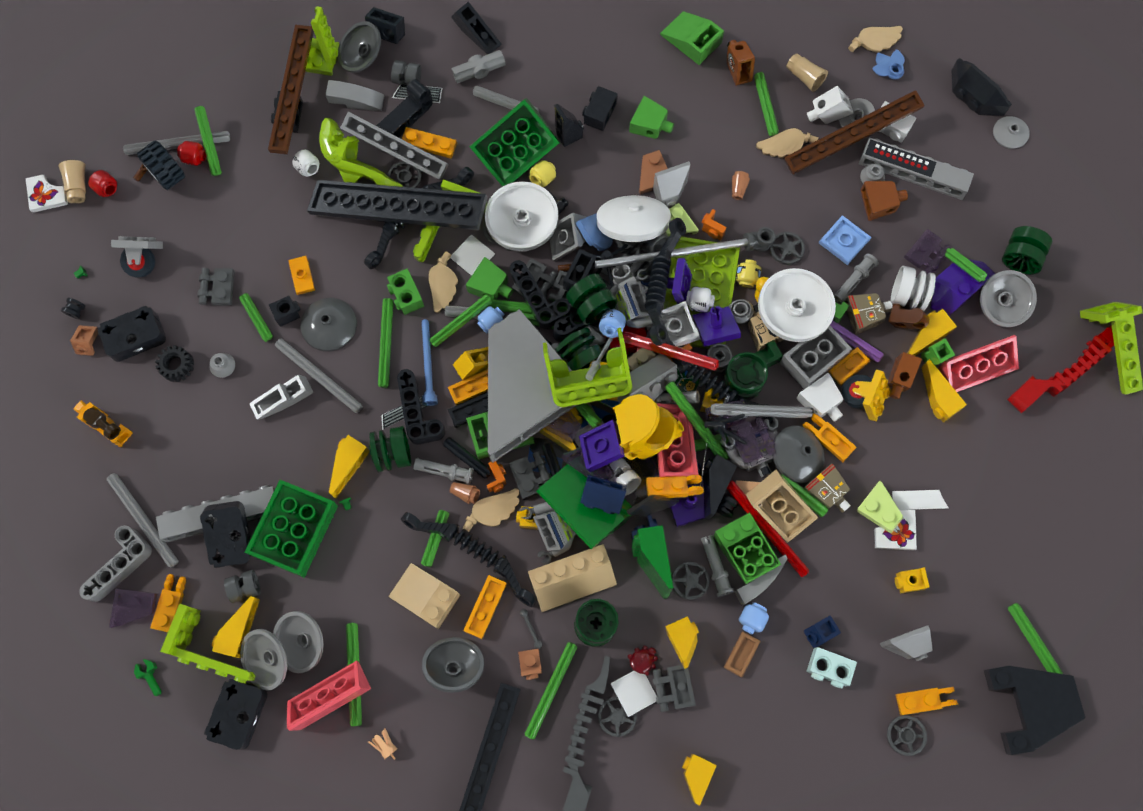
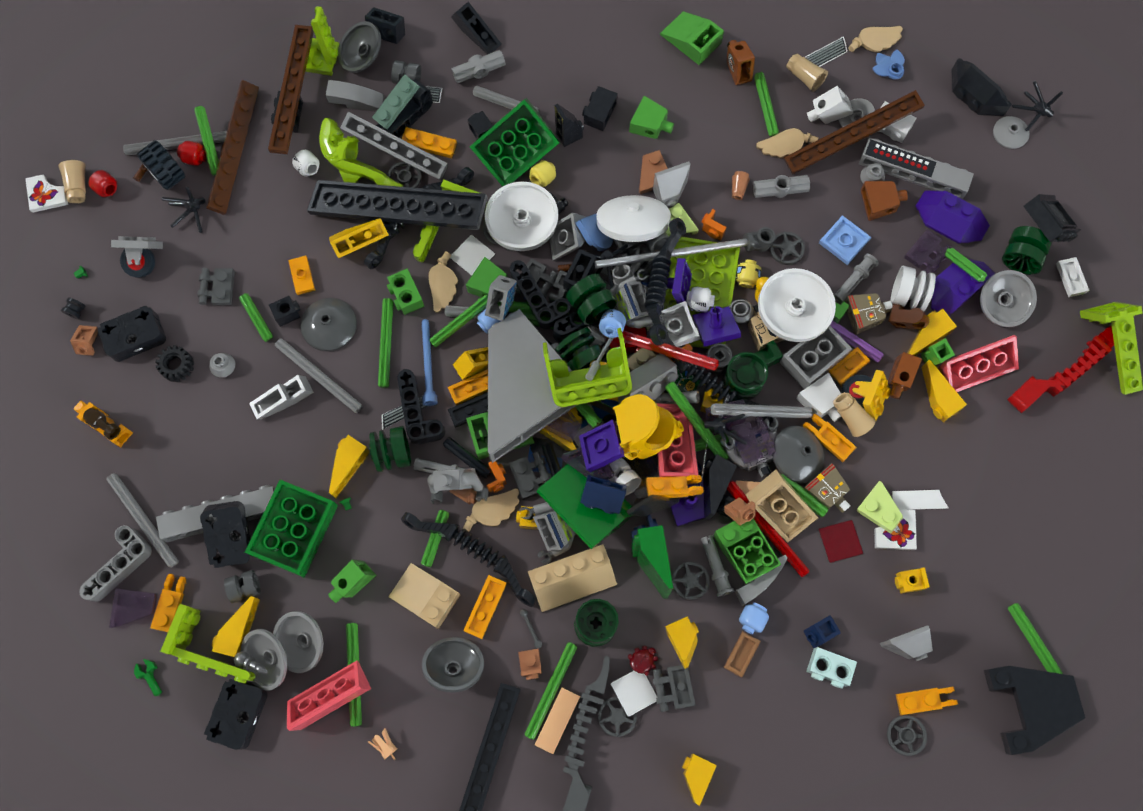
none -> black plant [162,187,206,233]
none -> reddish brown plate [206,80,259,215]
none -> flat silver bar [234,651,268,674]
none -> bright green torso [328,560,377,603]
none -> yellow slope [329,218,389,259]
none -> sand green plate [372,74,420,130]
none -> light grey torso [427,468,489,504]
none -> black brick [467,111,493,140]
none -> light grey torso [485,275,517,321]
none -> light nougat tile [535,688,580,754]
none -> nougat bracket [724,497,755,526]
none -> light grey piece [753,175,810,198]
none -> sticker [805,36,847,67]
none -> dark red sticker [819,520,863,563]
none -> tan plant [833,392,875,437]
none -> dark purple wedge [915,191,990,244]
none -> black plant [1012,81,1063,131]
none -> black window [1023,194,1081,243]
none -> white plate [1056,257,1089,297]

